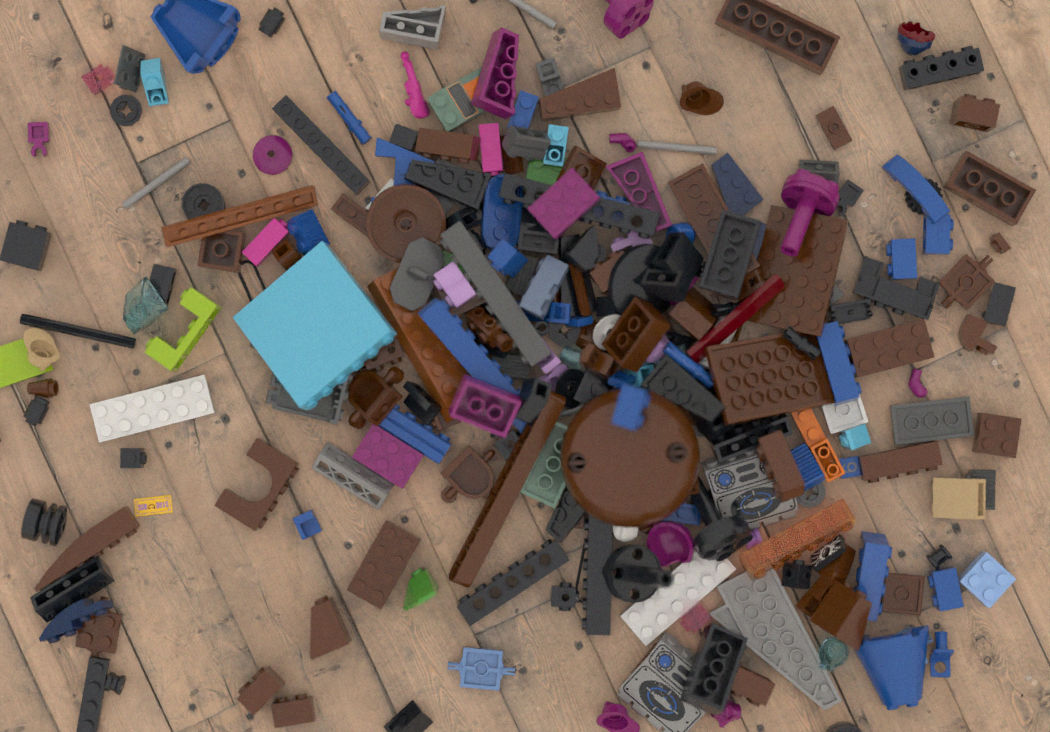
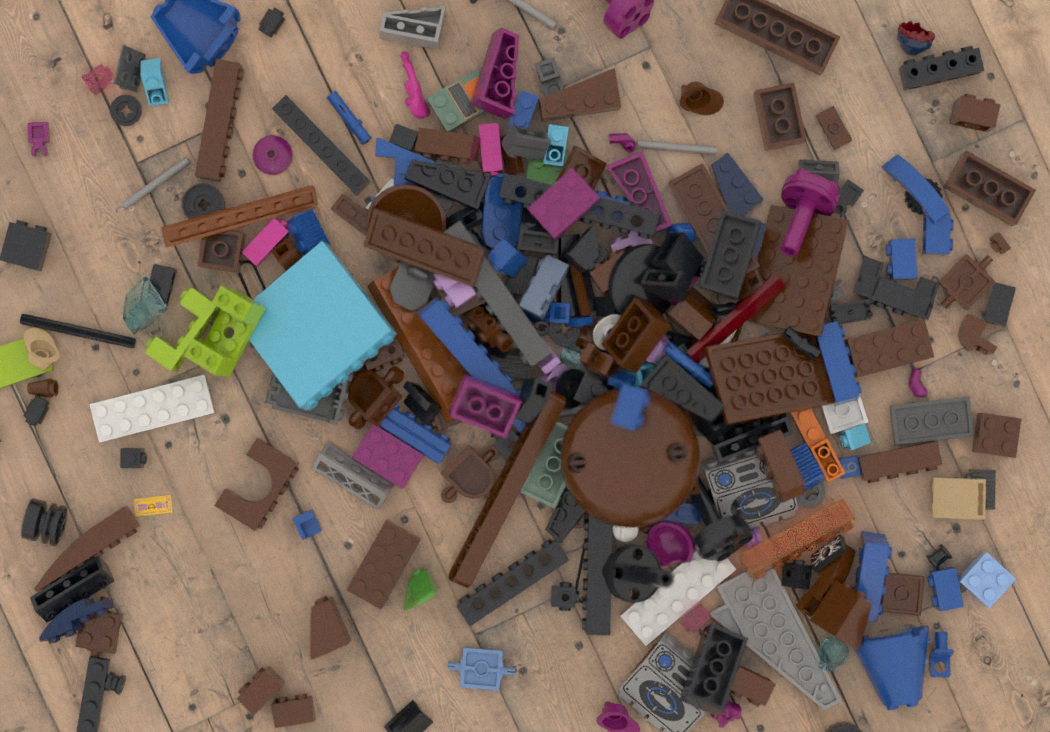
none -> lime plate [184,286,266,377]
none -> reddish brown brick [195,59,244,182]
none -> reddish brown plate [364,208,486,287]
none -> reddish brown brick [753,82,807,151]

